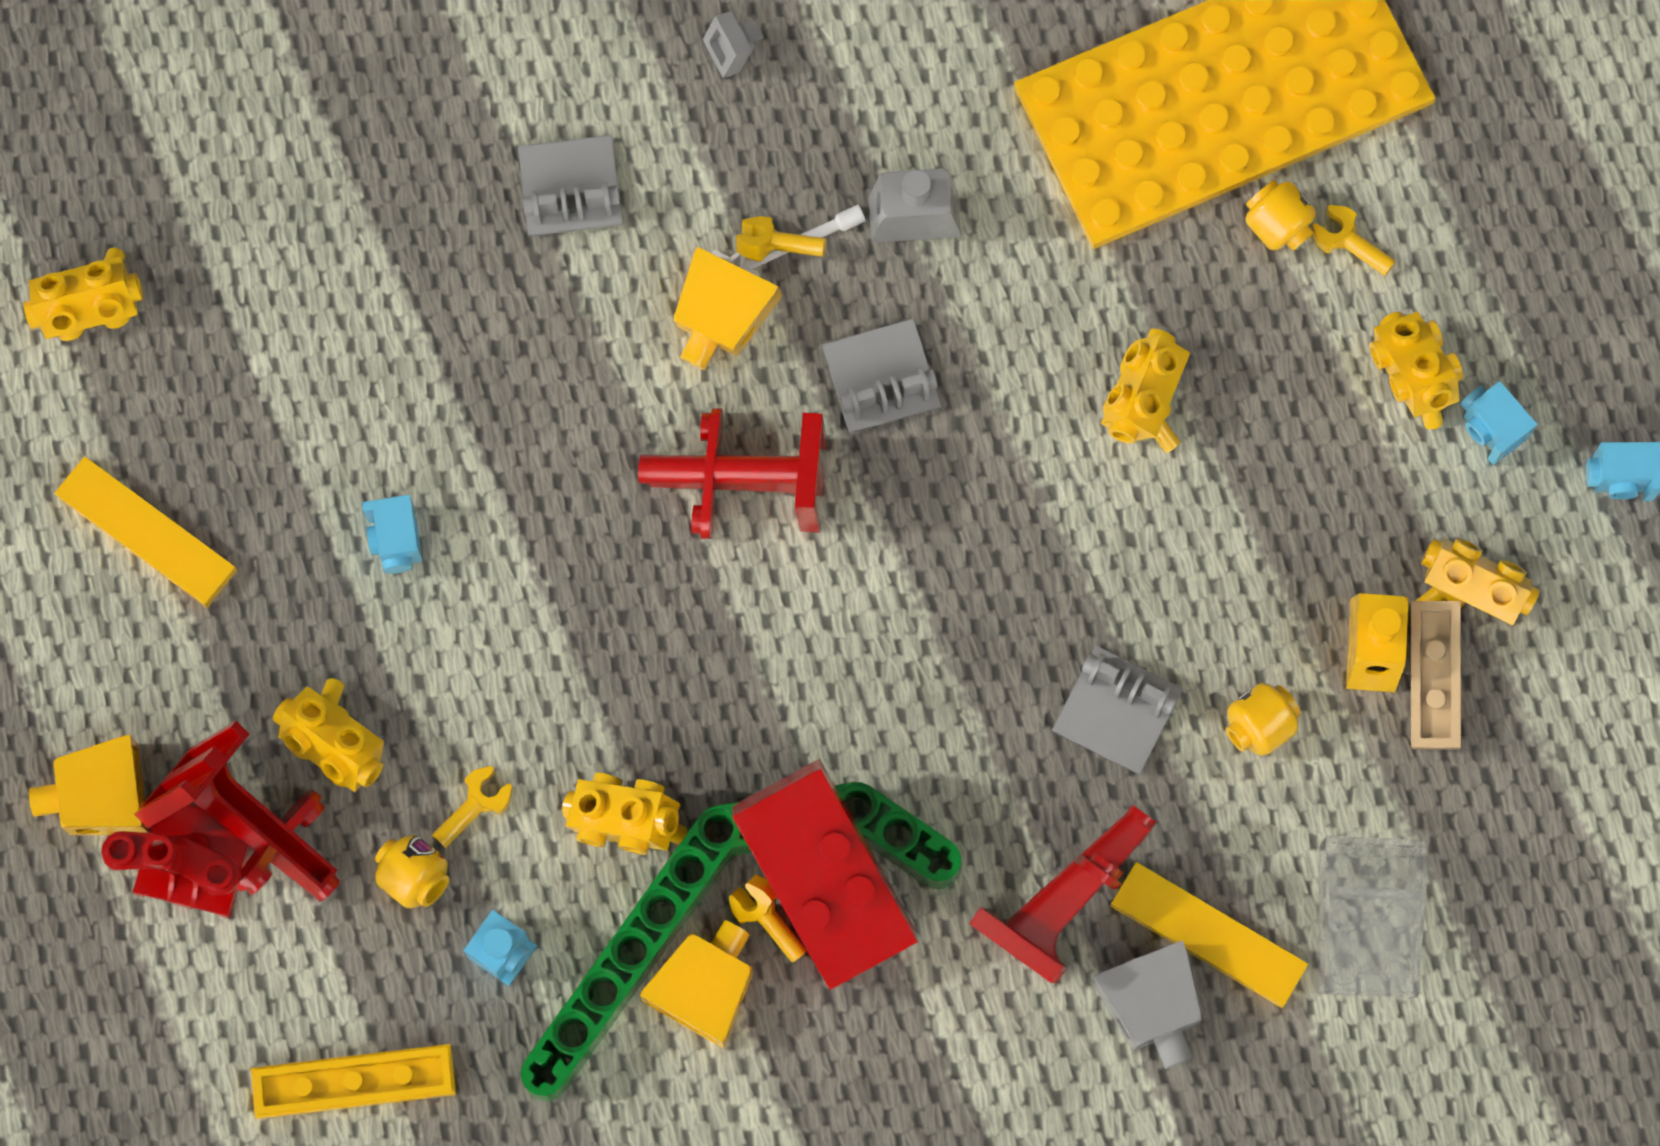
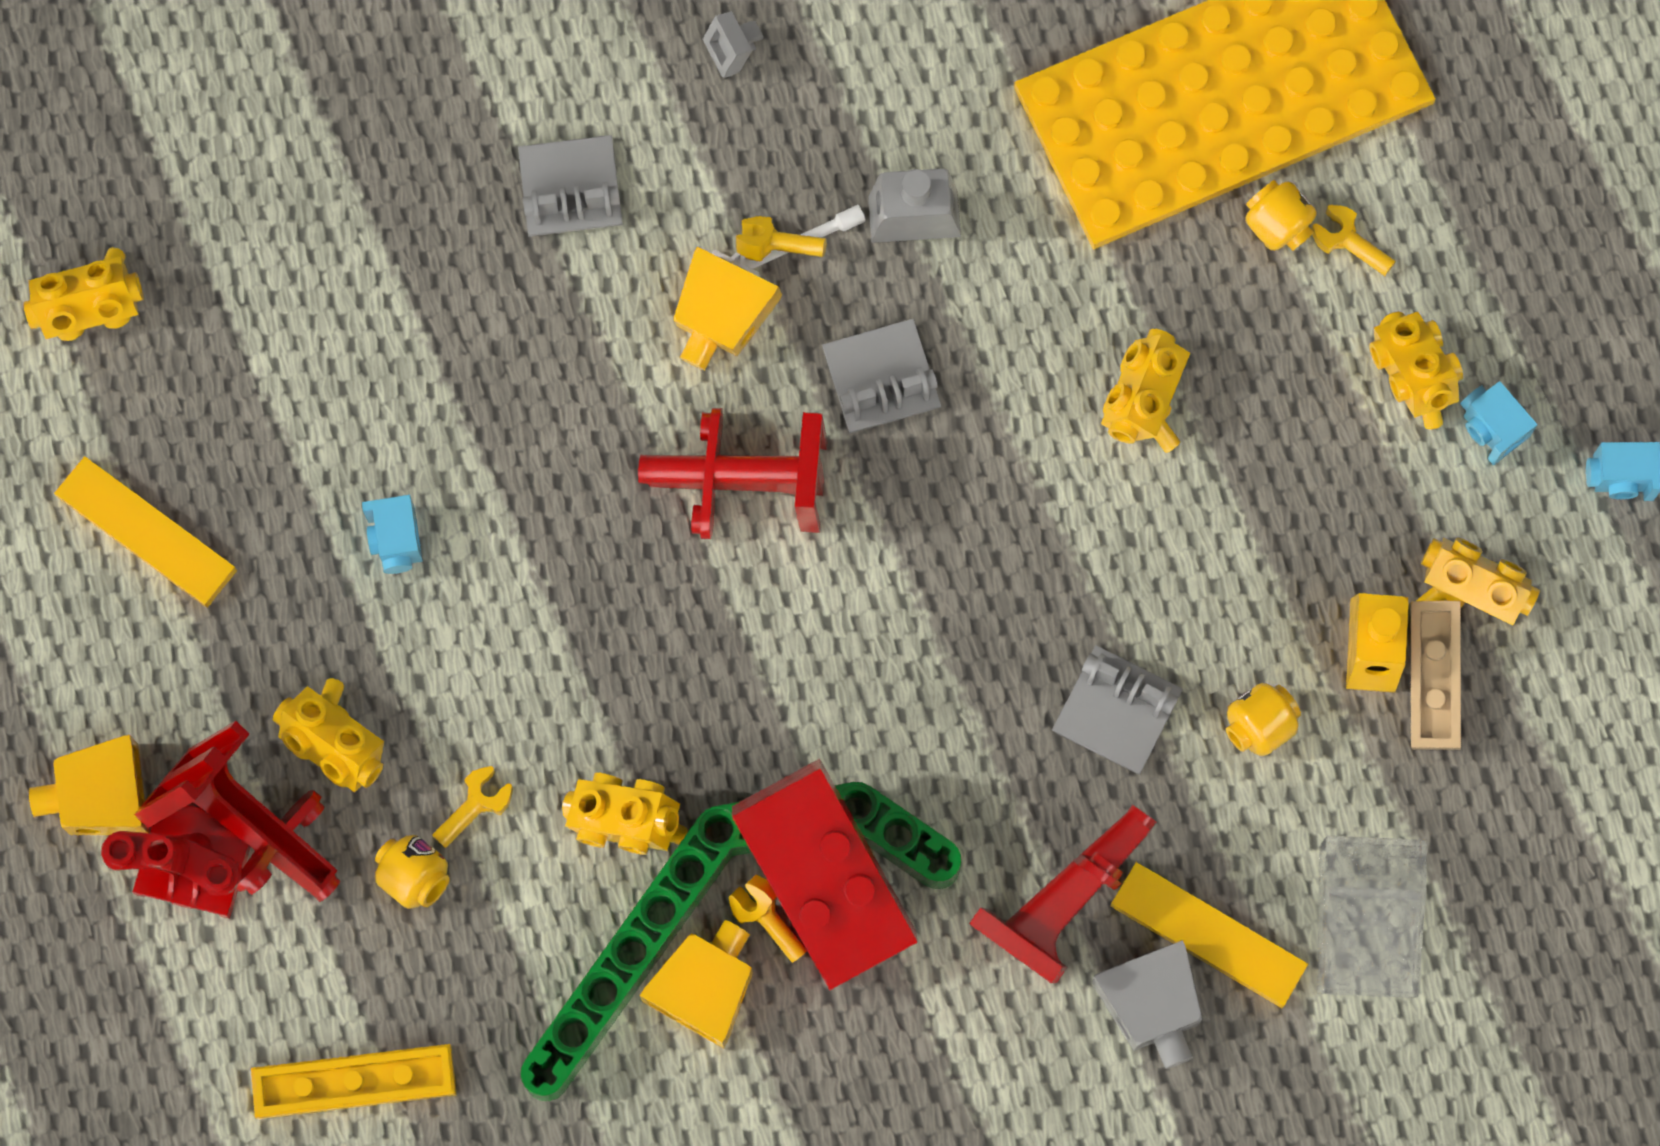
medium azure brick [463,909,538,986] -> none

